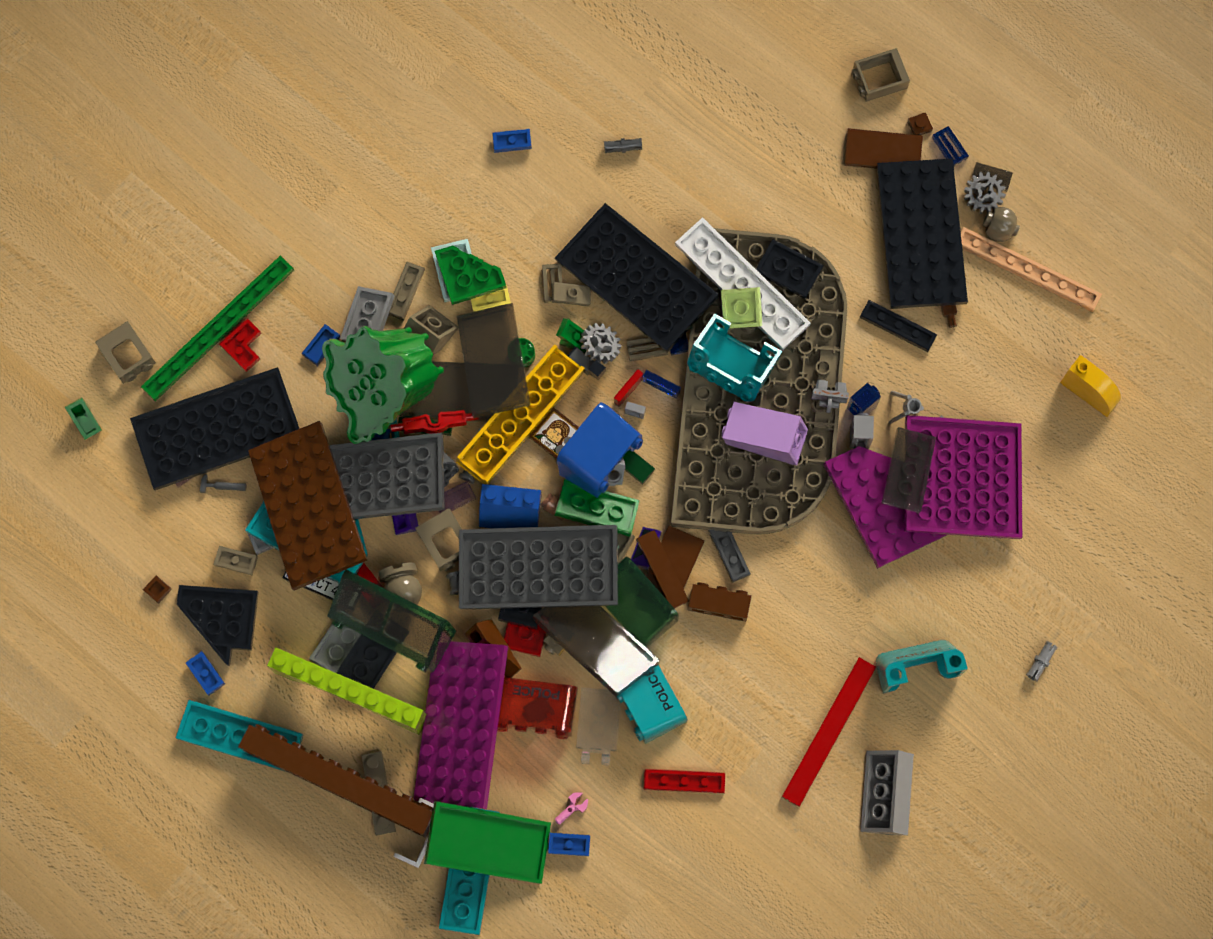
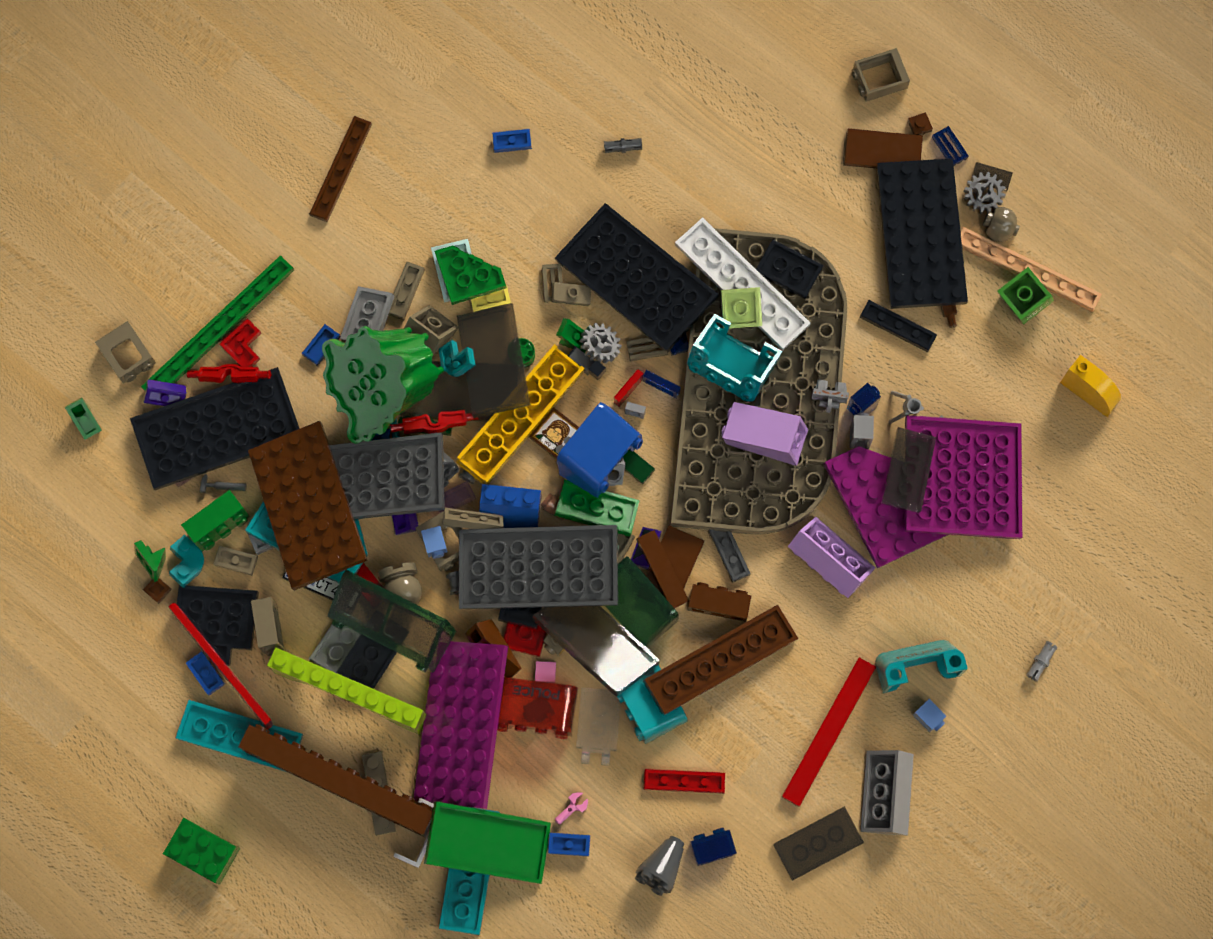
none -> green slope [134,540,166,582]
none -> dark purple slope [144,380,187,406]
none -> green brick [163,817,240,885]
none -> red tile [168,603,273,730]
none -> teal plate [169,534,204,588]
none -> green brick [181,490,250,551]
none -> red piece [187,364,271,383]
none -> dark tan window [251,597,284,656]
none -> reddish brown tile [309,116,372,222]
none -> medium blue brick [421,526,448,559]
none -> teal plate [438,340,475,377]
none -> dark tan plate [443,508,504,529]
none -> bright pink tile [535,661,556,683]
none -> dark grey cone [635,836,684,896]
none -> reddish brown plate [643,605,799,716]
none -> clear blue brick [690,828,737,866]
none -> clear smoke tile [773,806,864,881]
none -> lavender slope [788,517,875,598]
none -> medium blue brick [913,699,946,733]
none -> bright green brick [997,267,1054,325]

